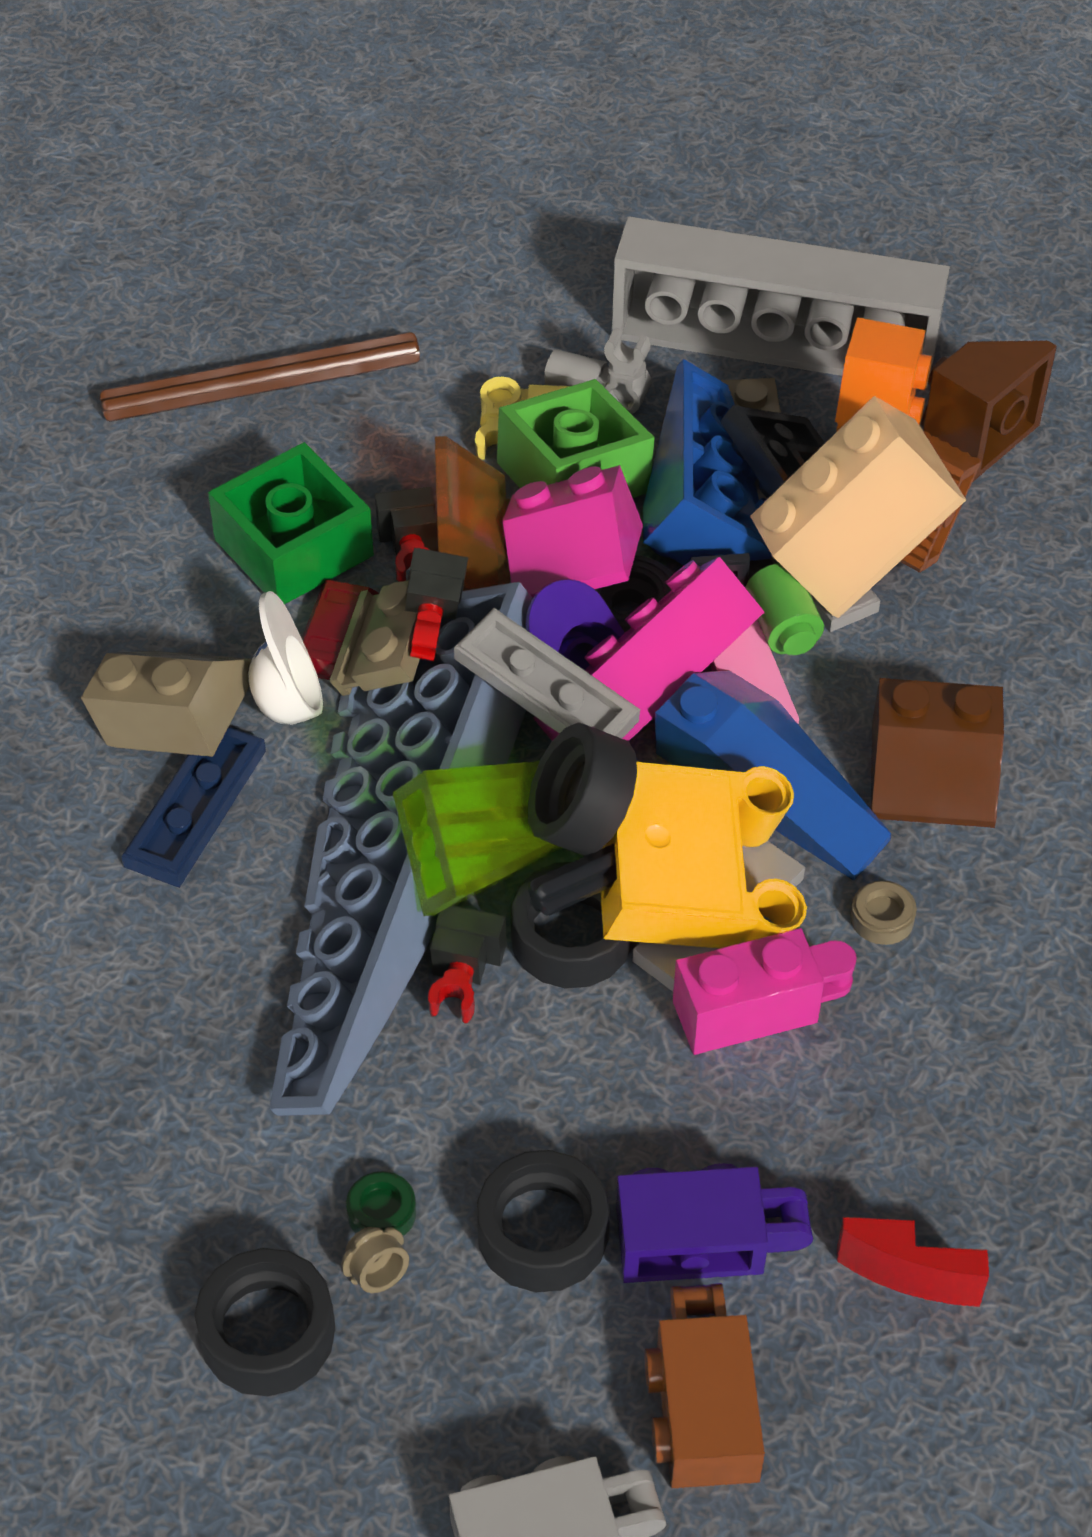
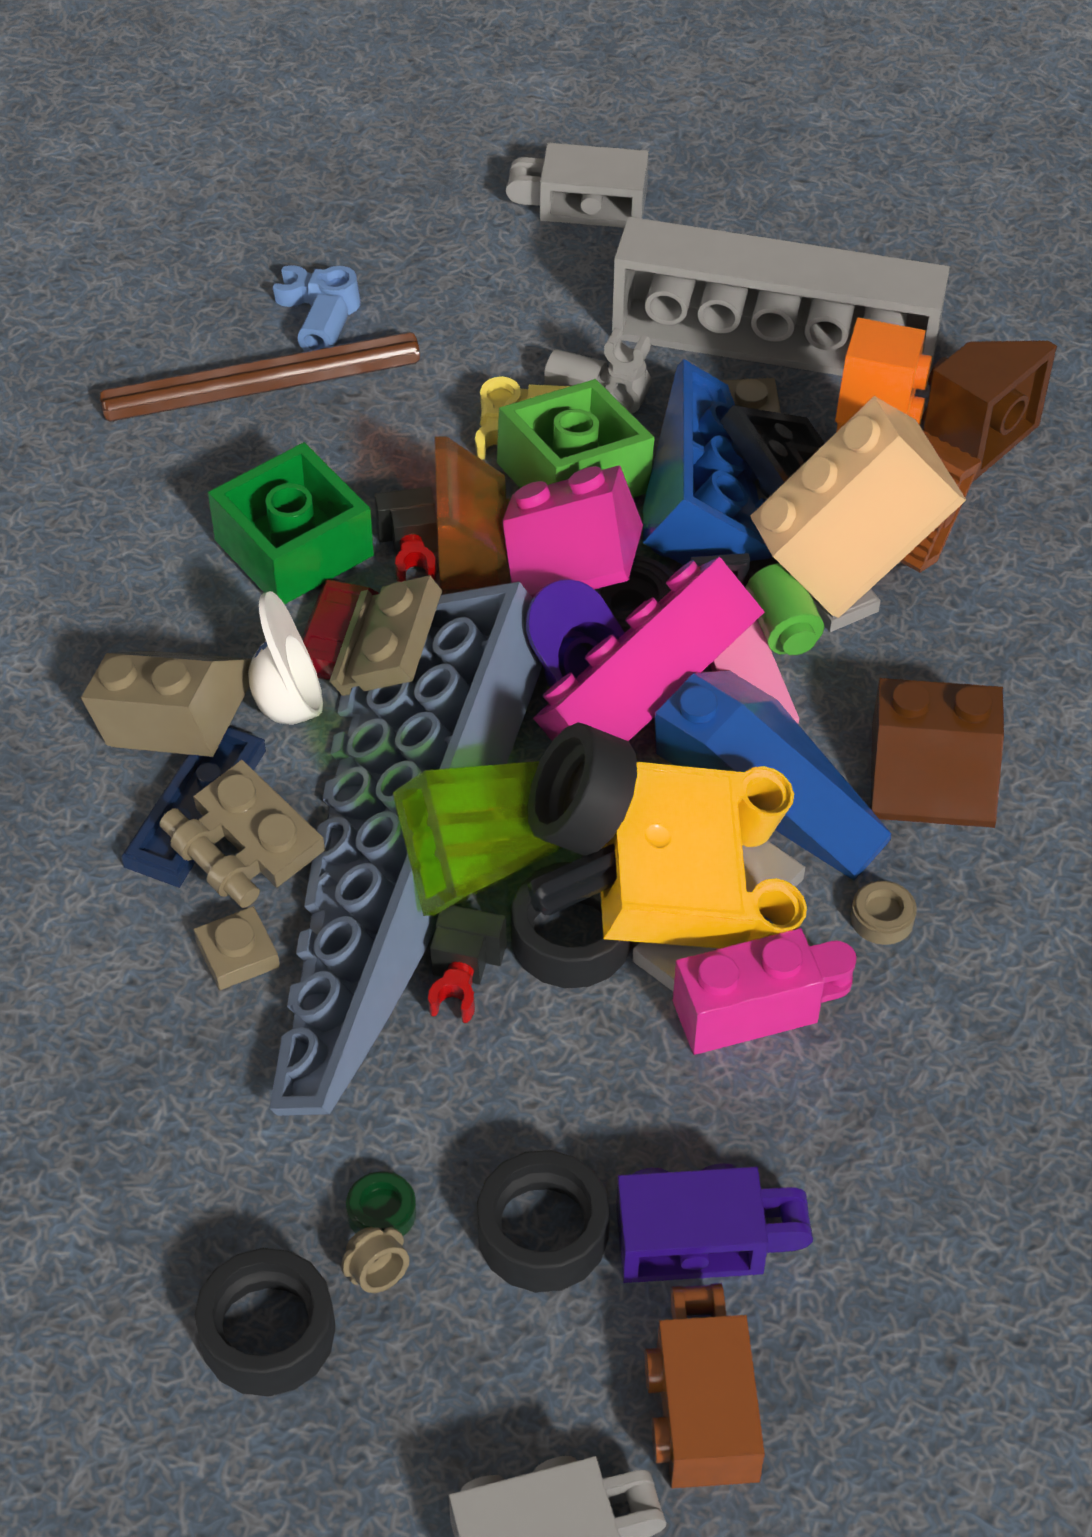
pearl dark grey piece [405,547,468,661] -> none
light grey tile [454,608,640,739] -> none
red slope [837,1217,989,1307] -> none
none -> dark tan plate [160,760,325,908]
none -> dark tan plate [194,906,280,991]
none -> medium blue bar [273,265,361,351]
none -> light grey brick [506,143,649,228]

